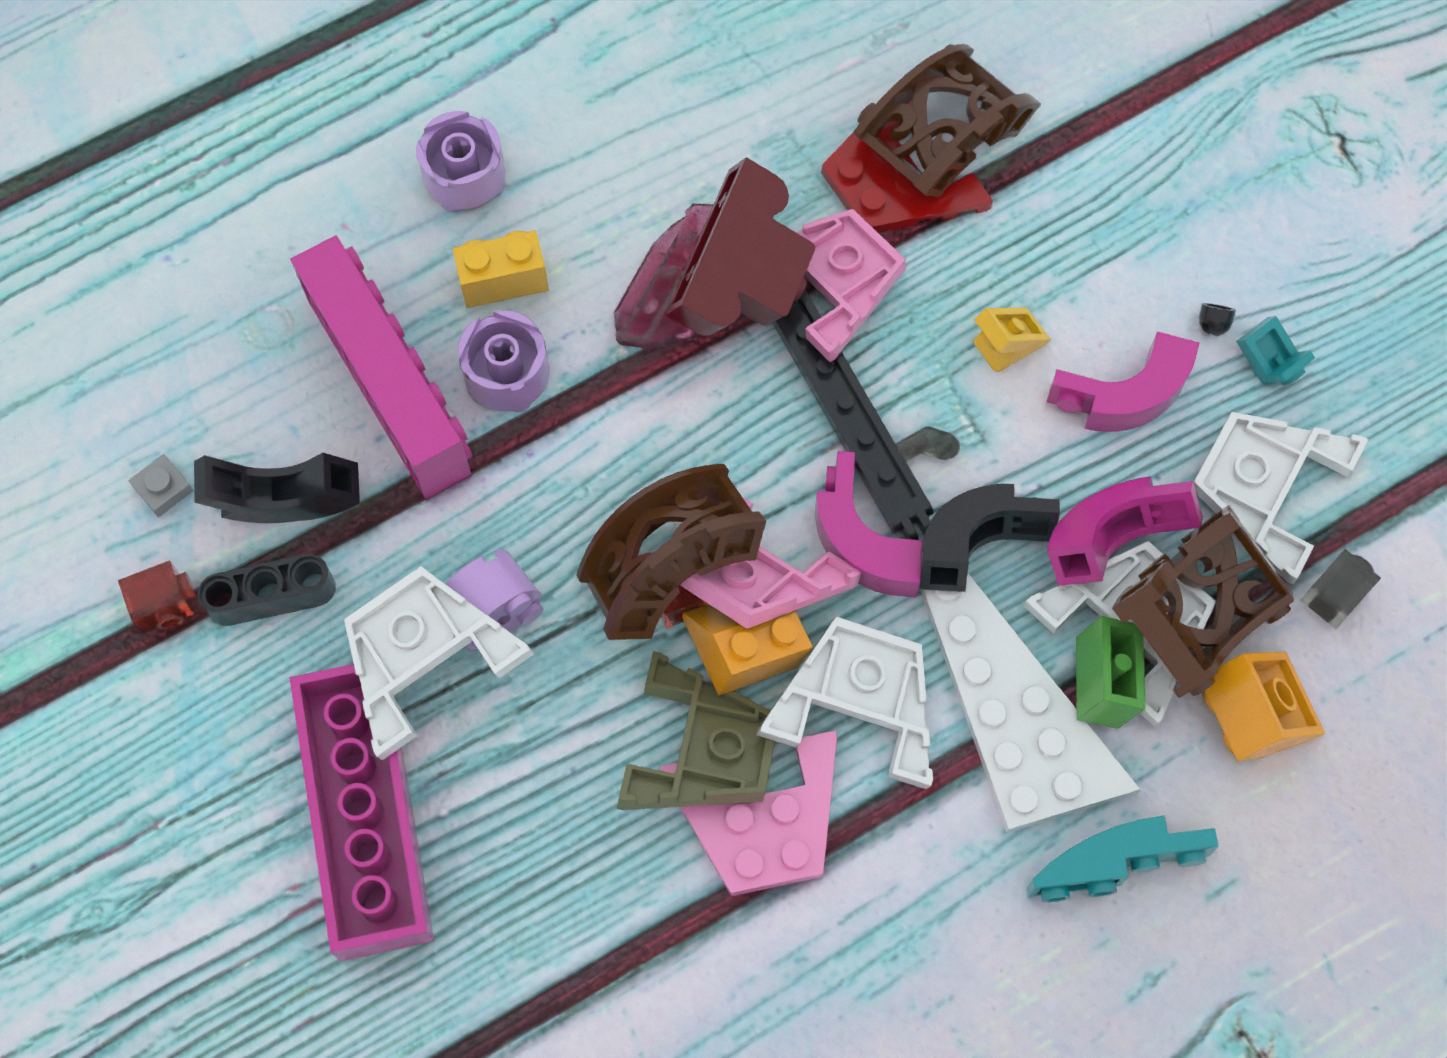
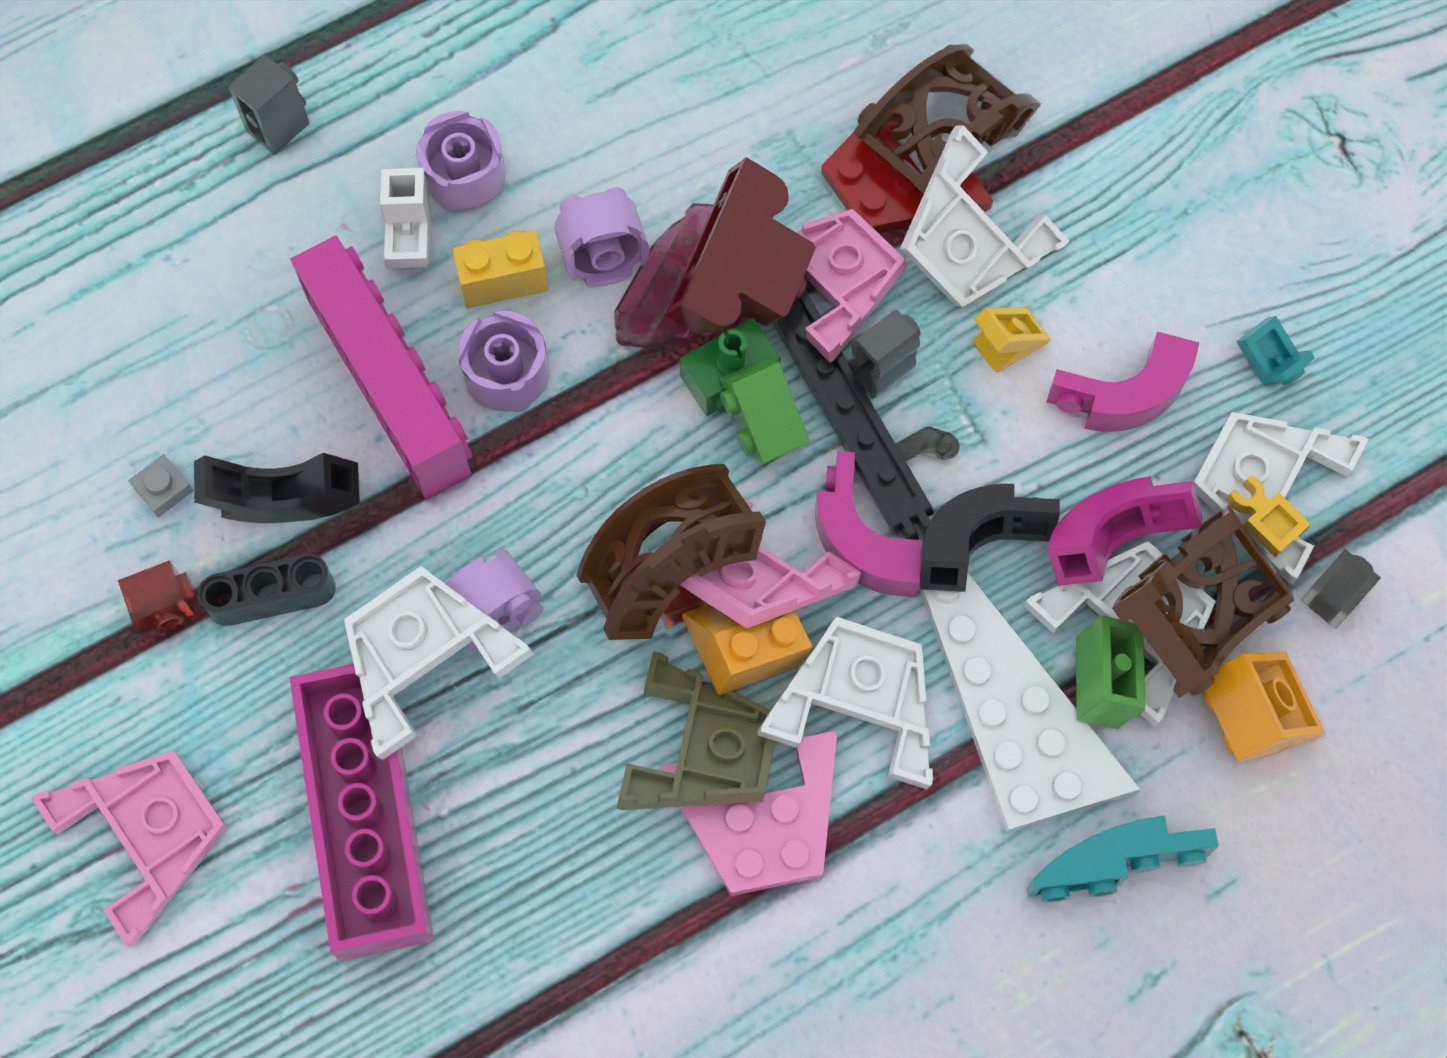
black hinge [1199,303,1236,336] -> none
none -> bright pink wing [31,751,227,948]
none -> dark grey brick [228,54,310,155]
none -> white brick [380,168,432,269]
none -> lavender brick [555,187,650,286]
none -> green brick [679,317,781,416]
none -> bright green brick [720,357,810,464]
none -> dark grey brick [849,310,921,399]
none -> white wing [900,125,1069,307]
none -> yellow plate [1227,475,1311,558]

